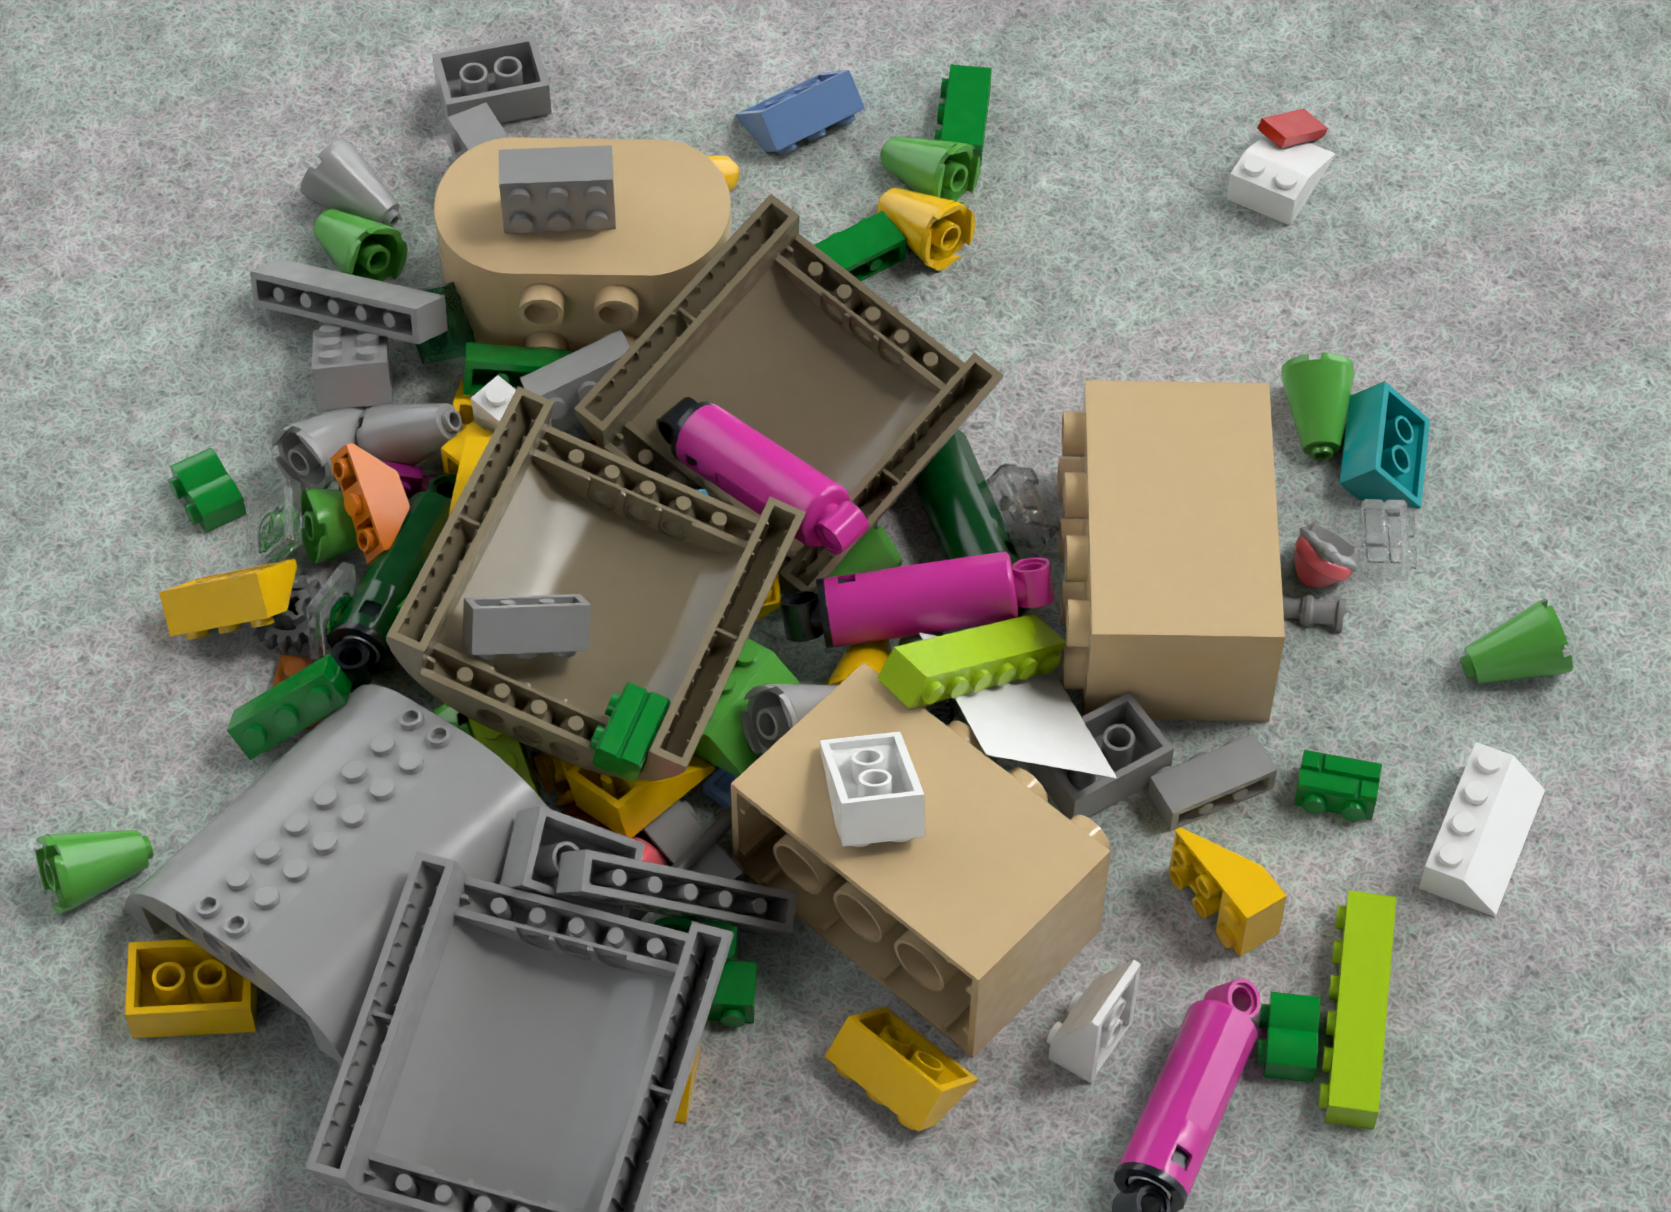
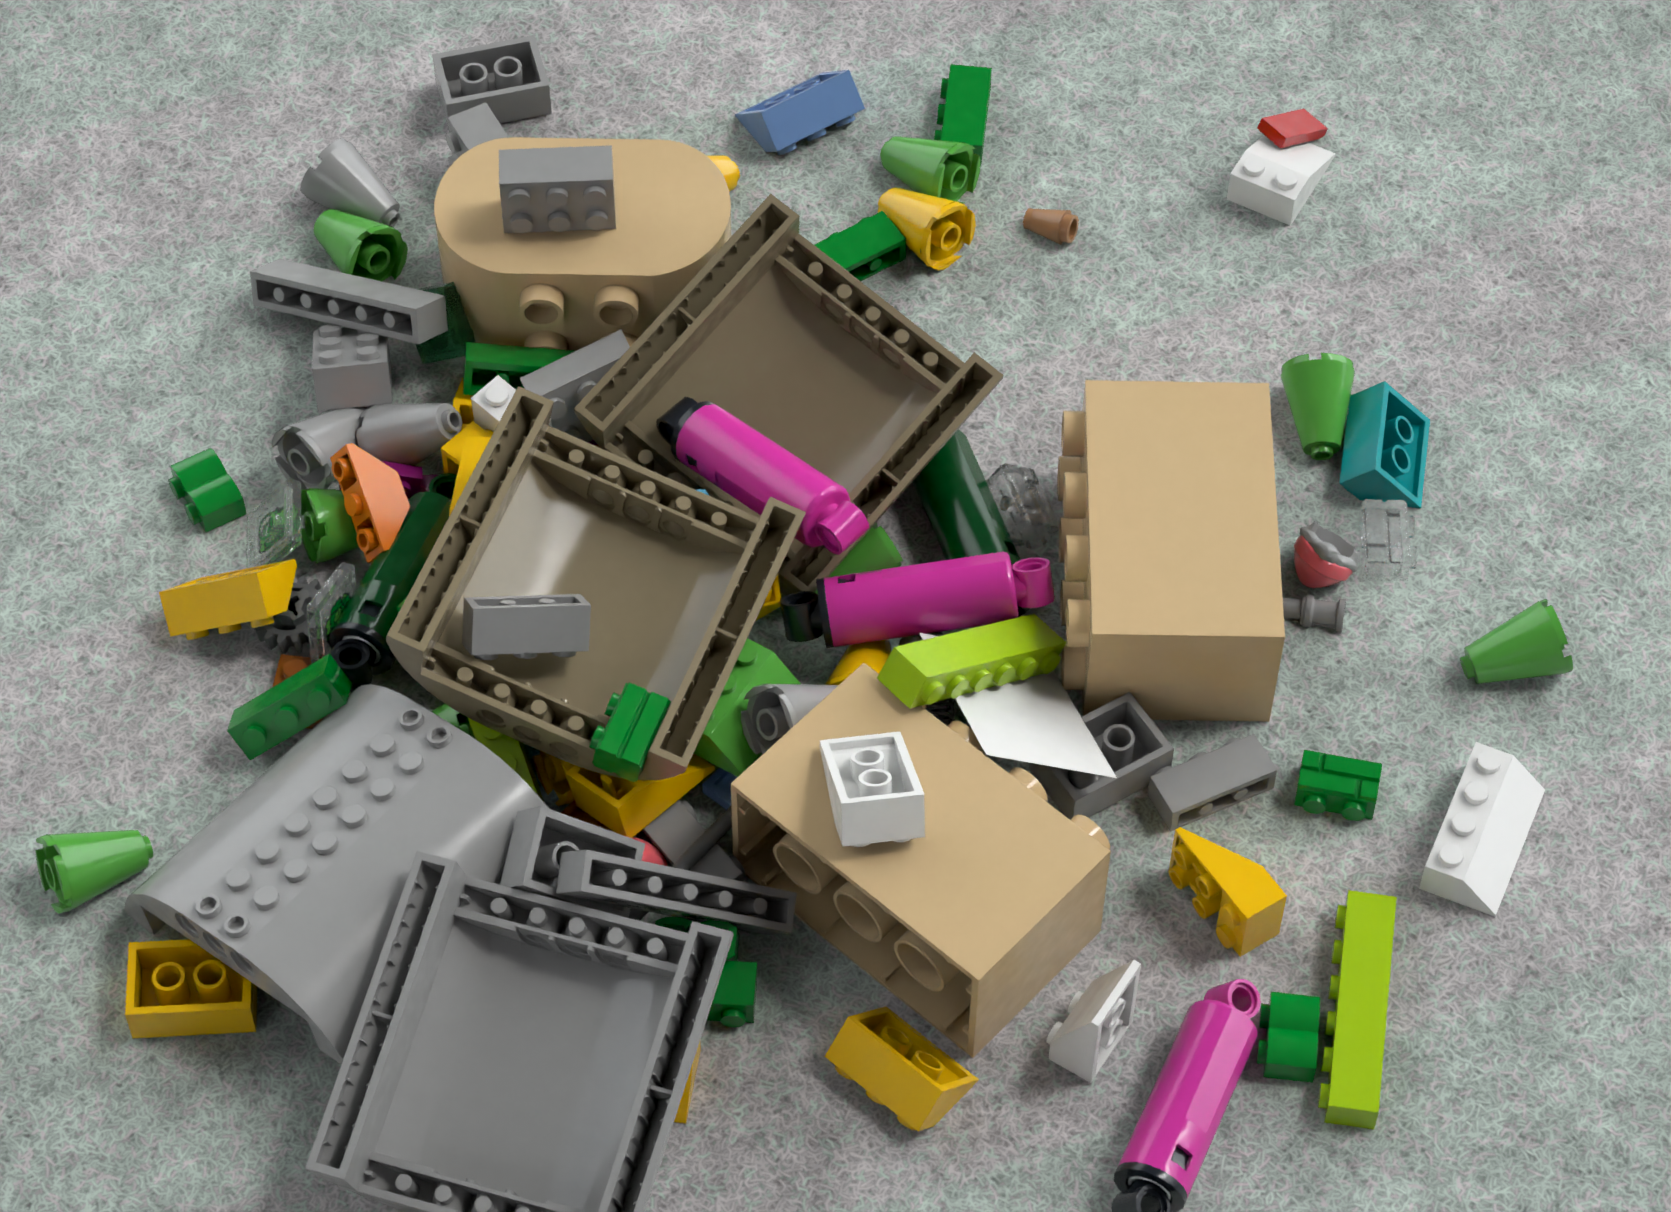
none -> medium nougat cone [1023,208,1079,245]

